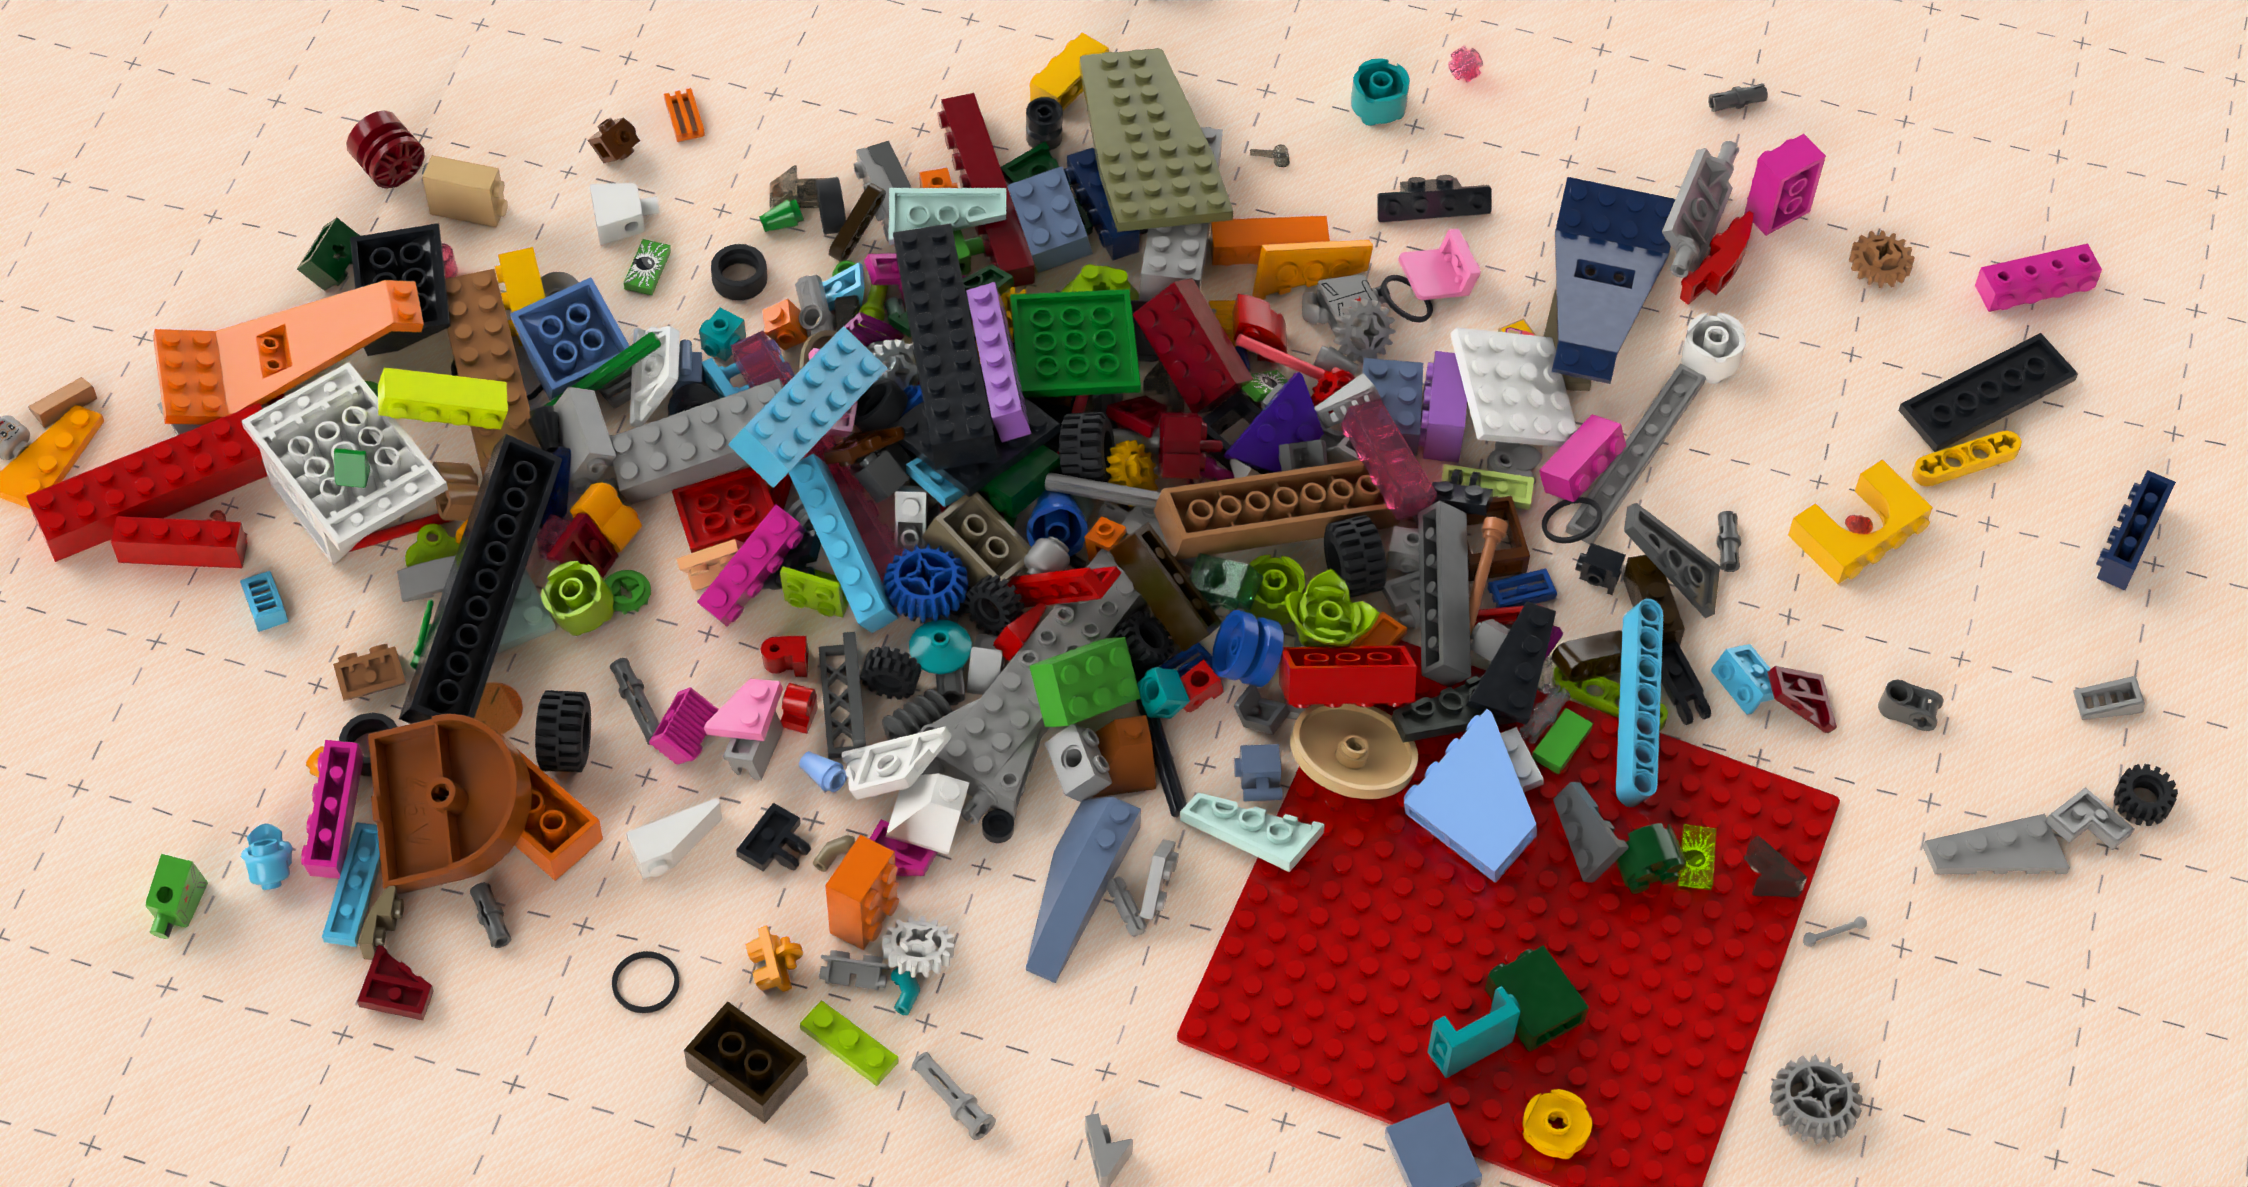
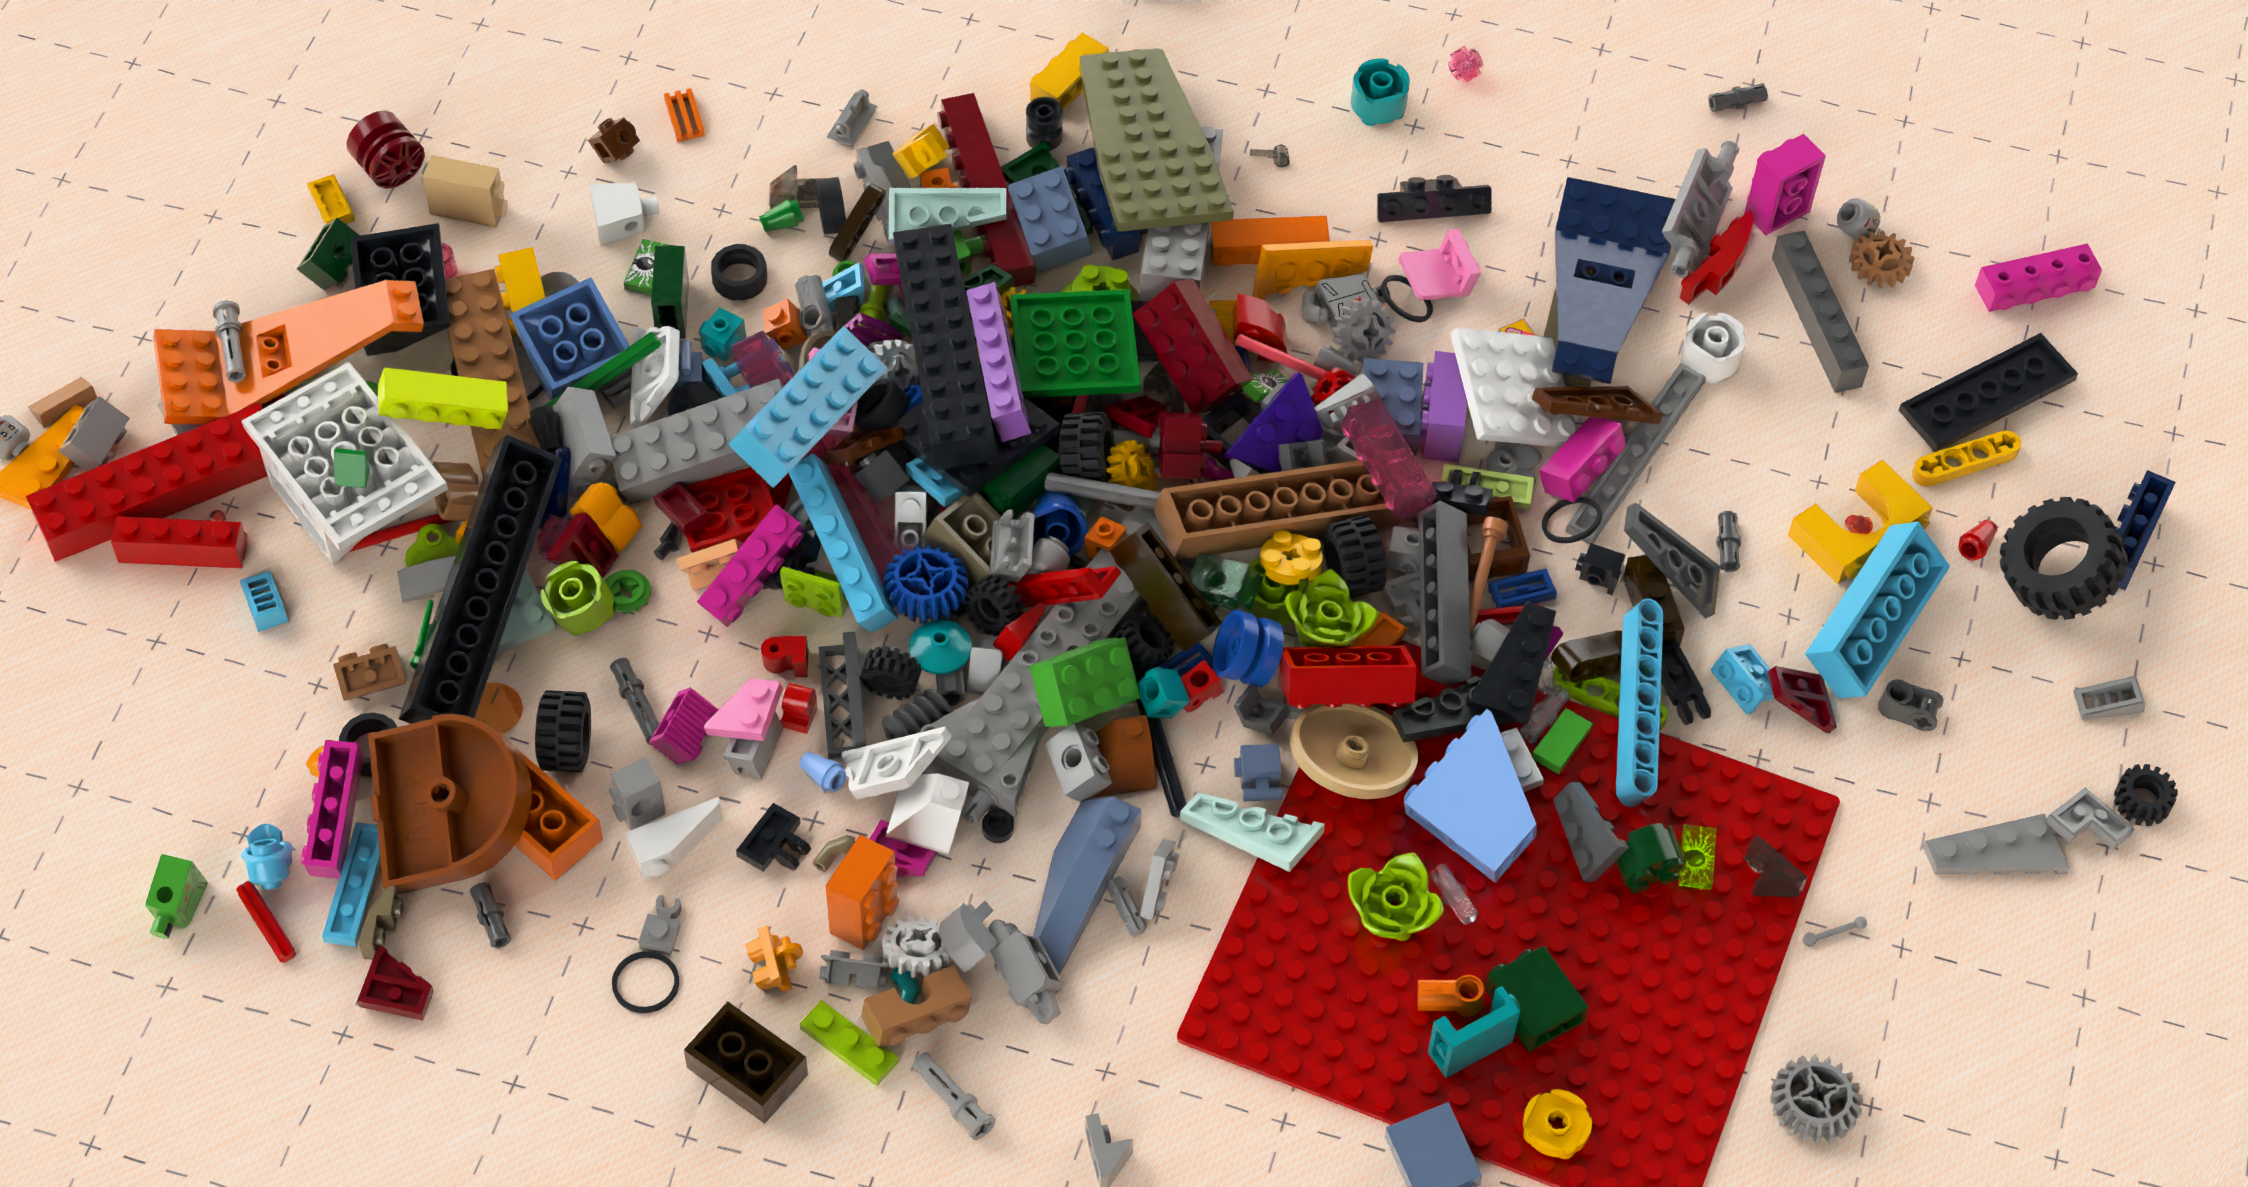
none -> light grey brick [58,396,130,471]
none -> light grey pin [212,300,246,383]
none -> red axle [236,881,296,963]
none -> yellow plate [307,174,355,225]
none -> light grey brick [609,757,666,830]
none -> light grey plate [638,895,682,955]
none -> dark green brick [651,245,689,339]
none -> dark red tile [653,482,712,536]
none -> black bar [654,521,681,560]
none -> light grey hinge [827,89,877,147]
none -> medium nougat arch [861,965,972,1048]
none -> yellow arch [892,123,950,179]
none -> light grey brick [939,901,999,973]
none -> light grey hinge [988,919,1063,1025]
none -> light grey hinge [989,509,1035,583]
none -> yellow plate [1260,530,1323,585]
none -> lime brick [1348,852,1444,941]
none -> orange piece [1418,975,1484,1017]
none -> clear axle [1430,864,1478,924]
none -> reddish brown wing [1532,386,1663,424]
none -> dark grey brick [1772,230,1869,393]
none -> medium azure brick [1805,522,1950,699]
none -> light grey head [1837,198,1881,240]
none -> red cone [1958,520,1998,561]
none -> black tyre [2000,497,2127,620]

